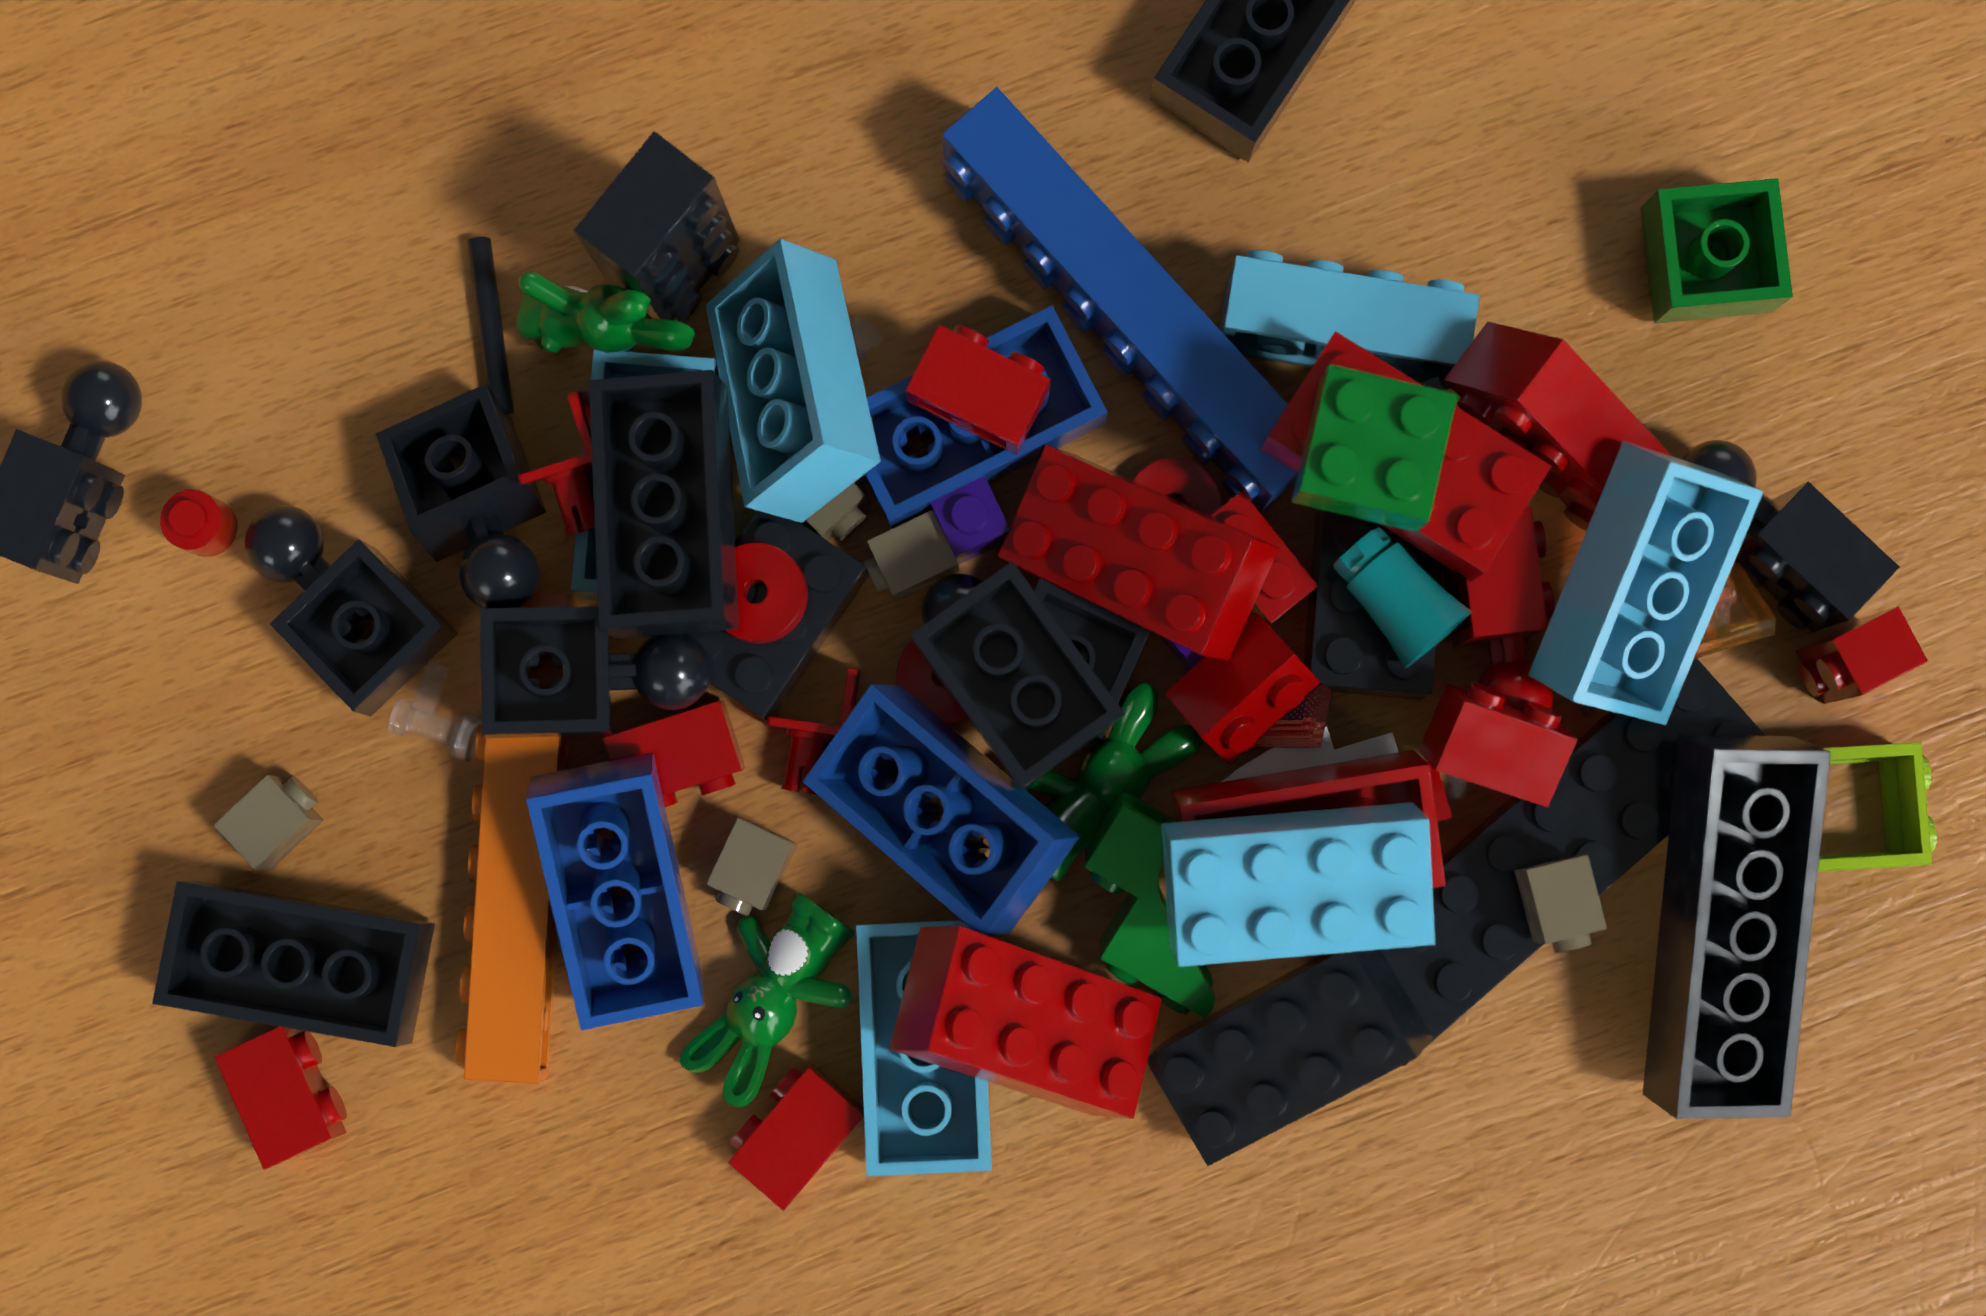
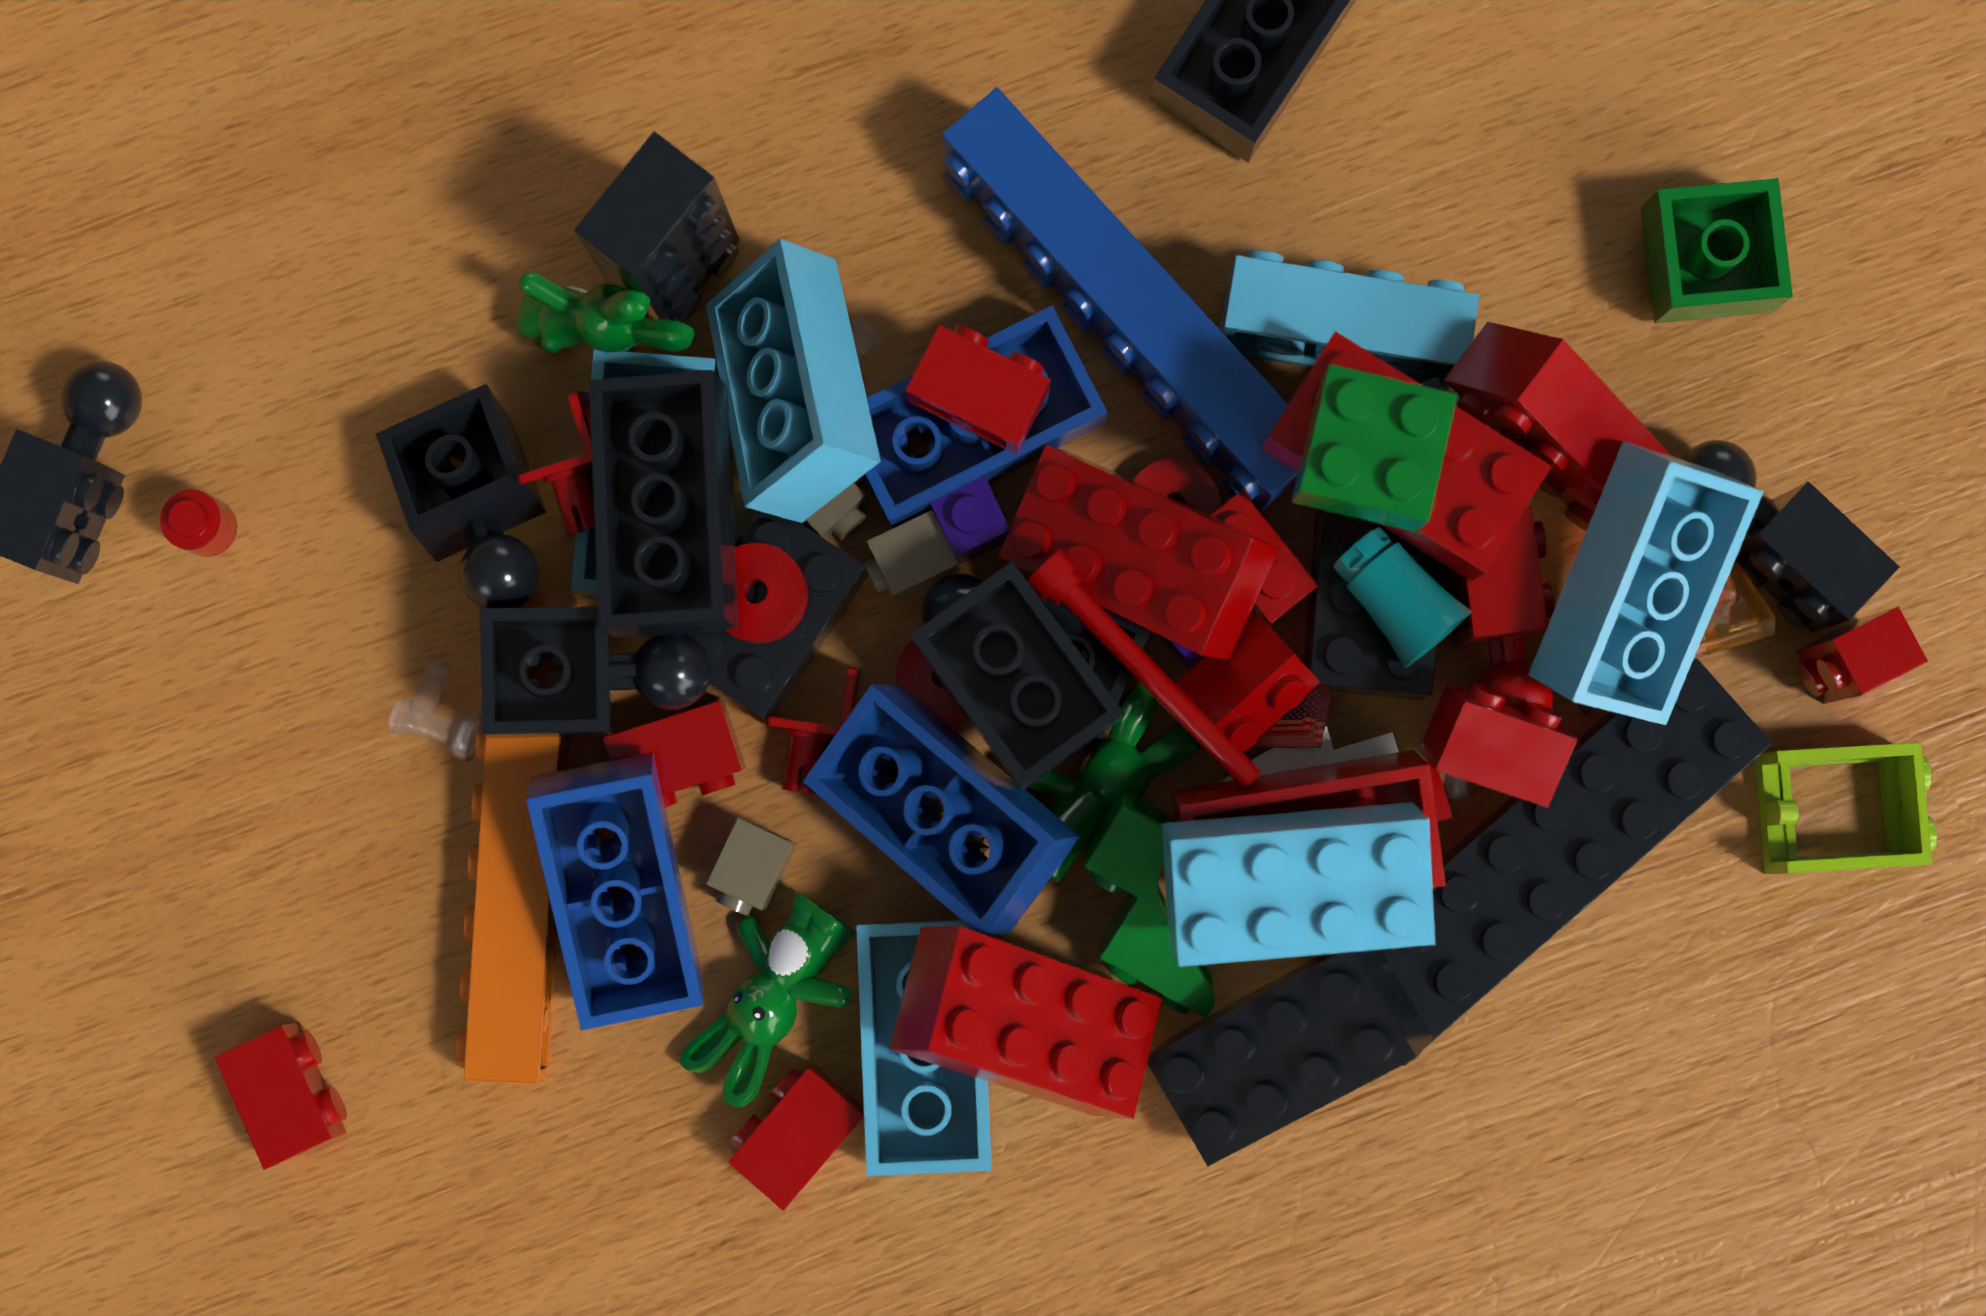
black brick [152,881,435,1047] -> none
dark tan brick [213,774,324,870] -> none
black brick [244,505,458,716] -> none
black bar [467,237,514,414] -> none
dark tan brick [1514,855,1607,953] -> none
black brick [1643,735,1831,1119] -> none
none -> red piece [1027,549,1260,788]

